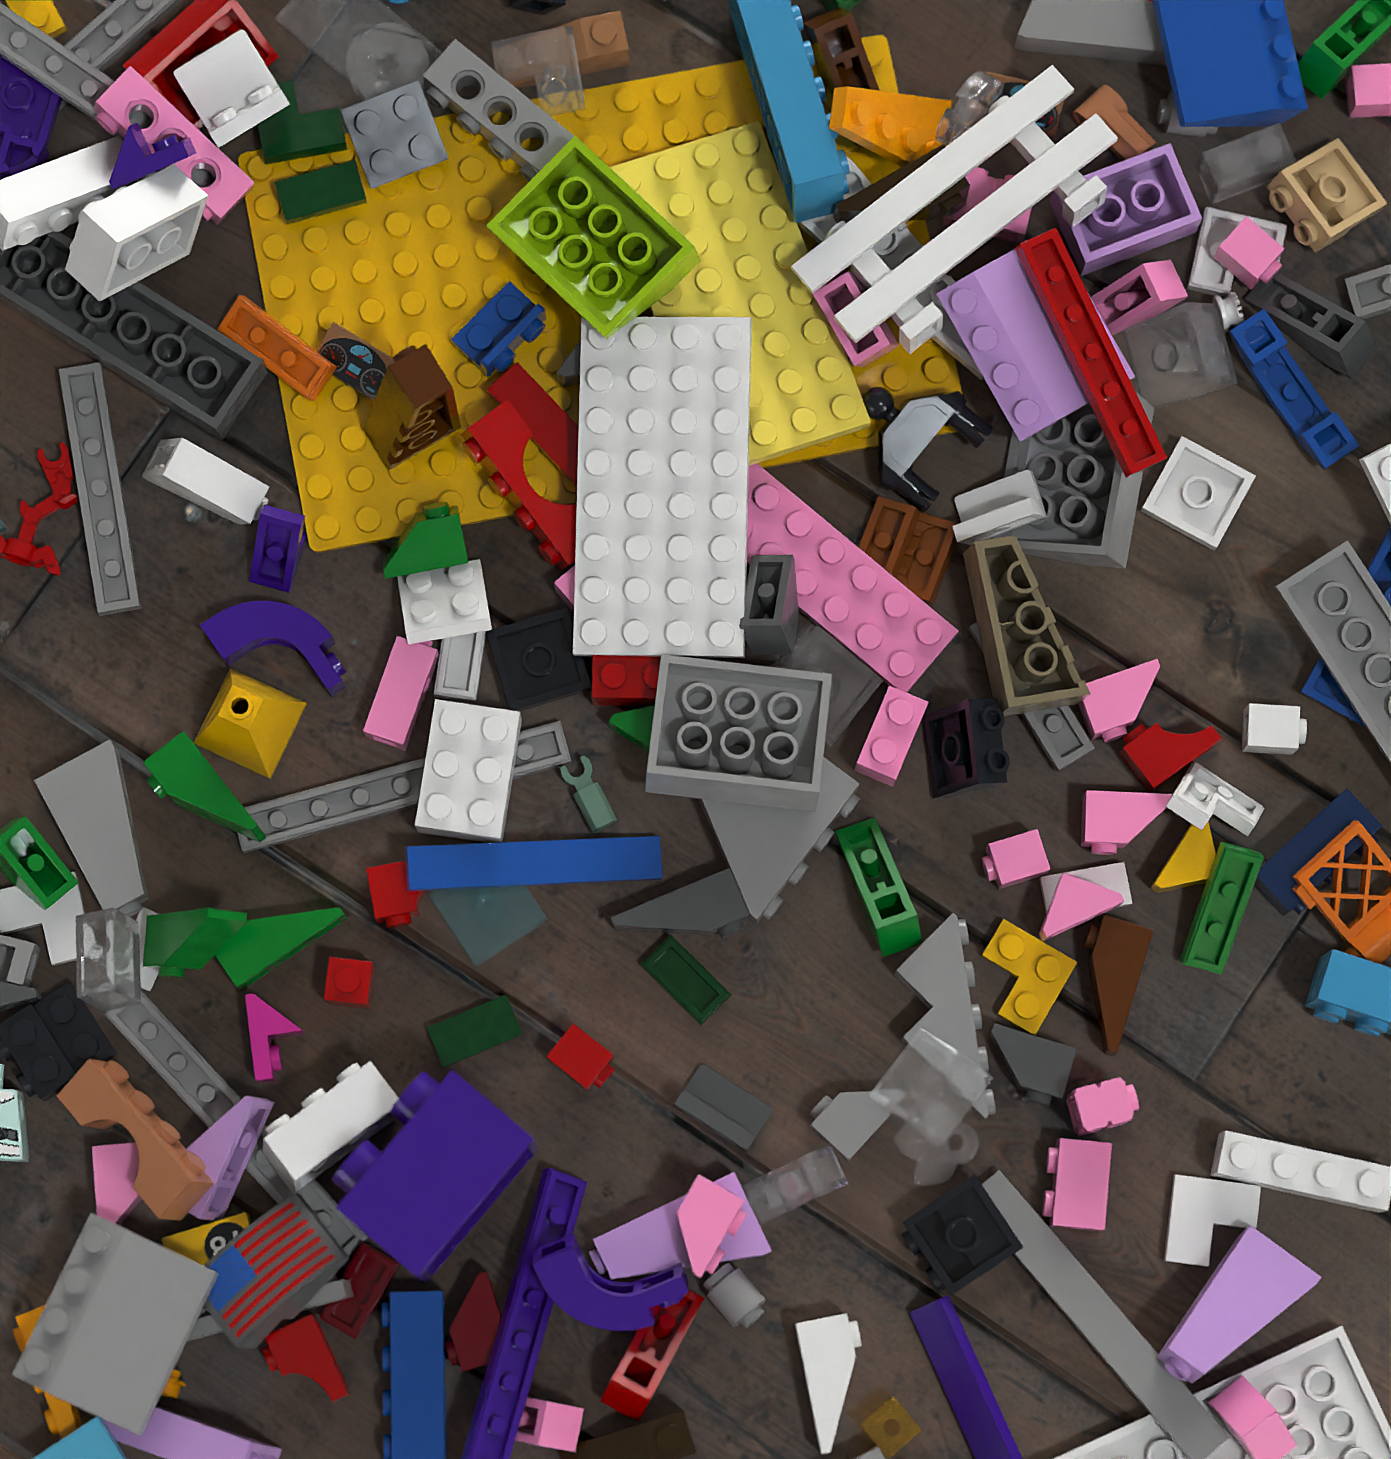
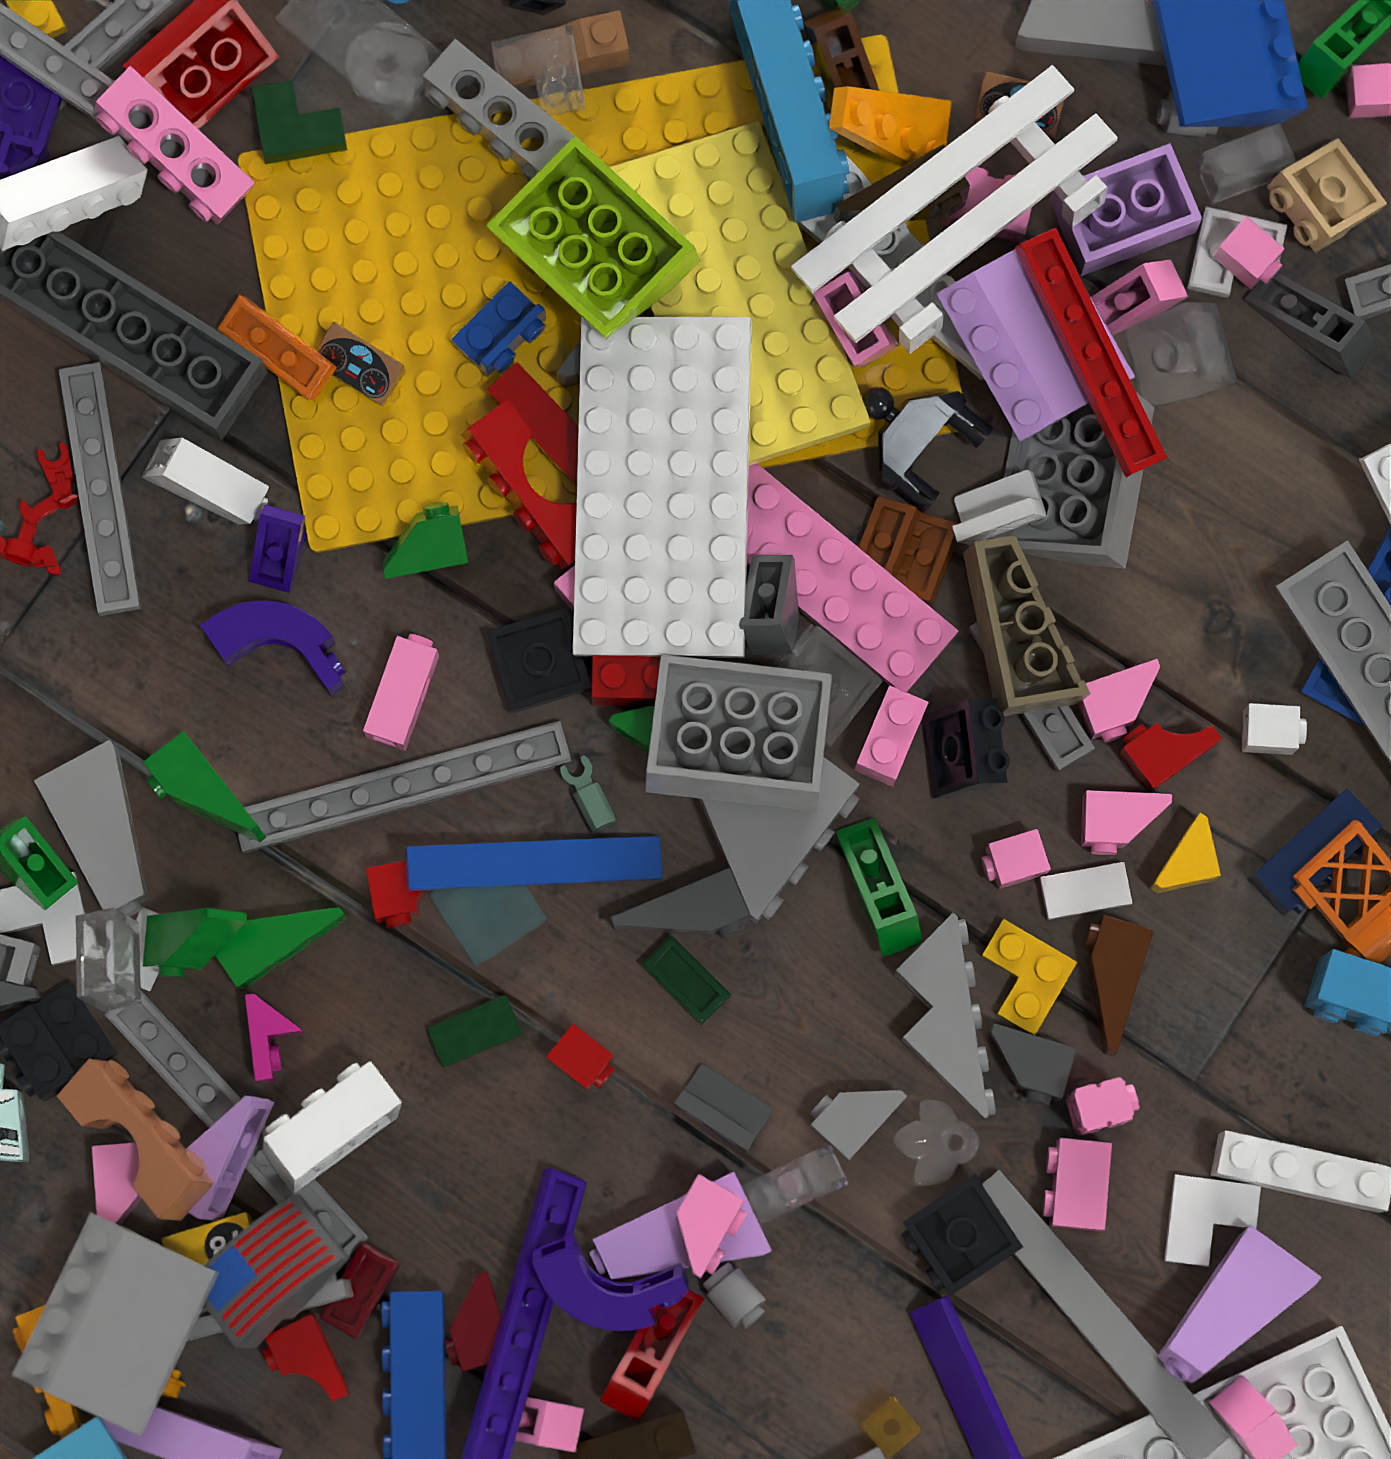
white brick [65,164,208,302] -> none
dark purple slope [109,123,197,189] -> none
white bracket [173,29,290,148] -> none
yellow slope [194,667,307,780] -> none
dark green tile [275,160,367,225] -> none
red brick [324,957,376,1009] -> none
dark purple brick [332,1070,539,1282] -> none
plate [340,80,449,189] -> none
reddish brown wedge [363,344,461,470] -> none
white plate [398,559,492,644] -> none
white brick [415,699,522,843] -> none
white tile [434,631,486,703] -> none
white slope [794,1313,862,1454] -> none
clear slope [868,1028,993,1150] -> none
clear plate [936,71,1004,147] -> none
bright pink slope [1039,872,1124,942] -> none
nougat piece [1072,84,1157,161] -> none
white plate [1141,436,1256,551] -> none
white tile [1165,762,1265,836] -> none
green tile [1179,842,1264,975] -> none
white bush [1212,291,1244,333] -> none
blue slope [1229,309,1360,470] -> none

